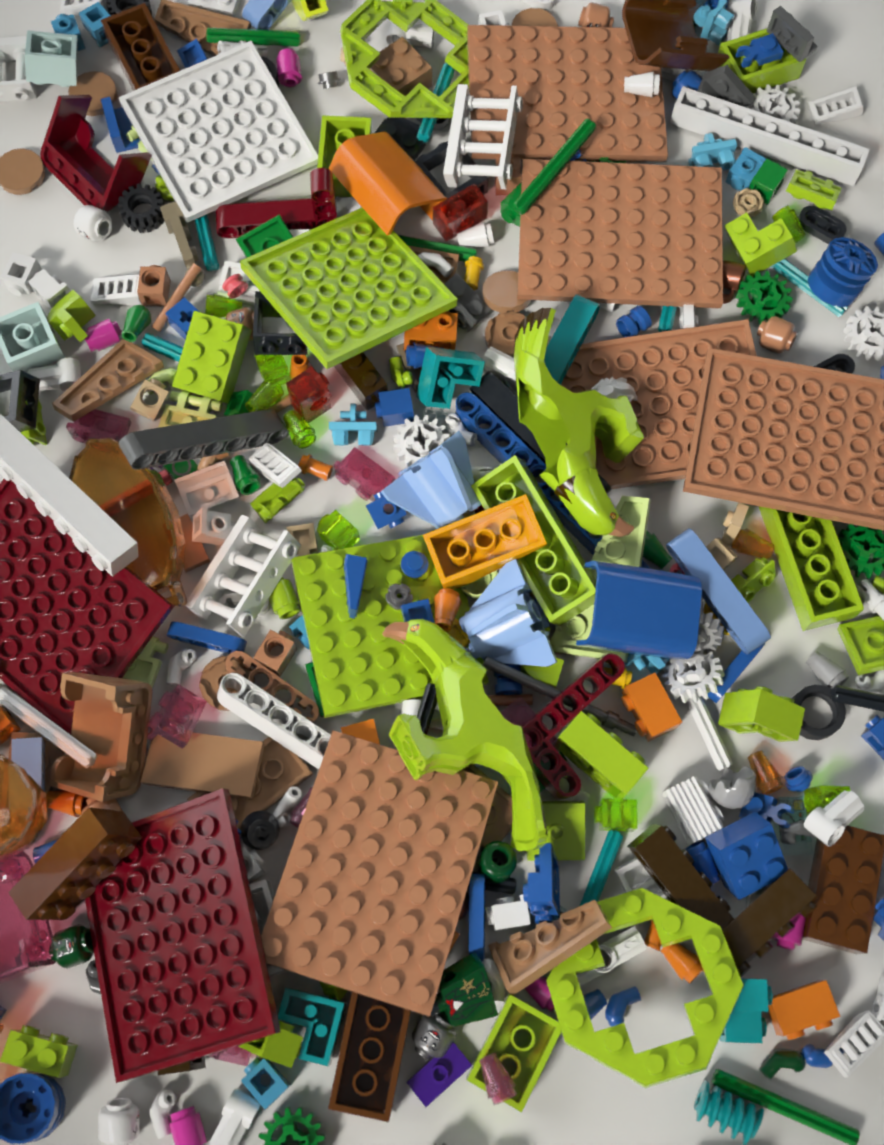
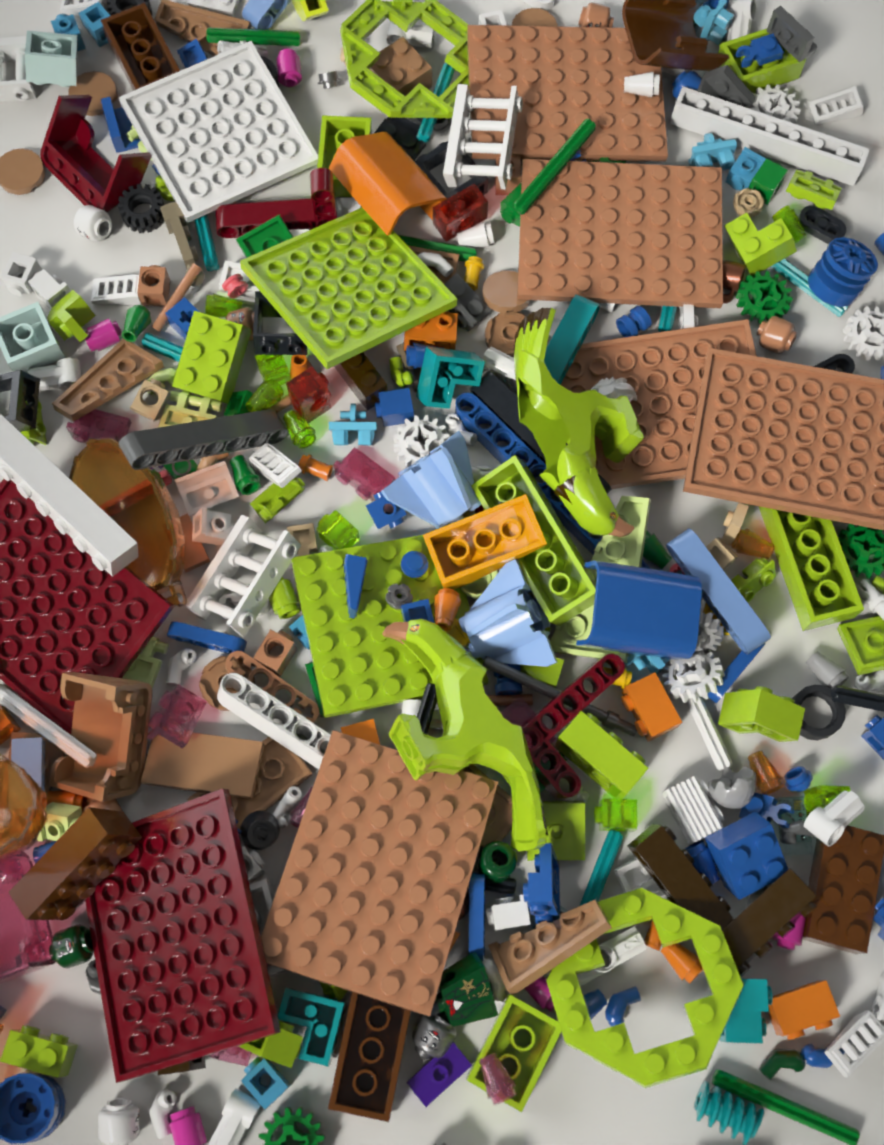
none -> yellowish green brick [34,802,82,842]

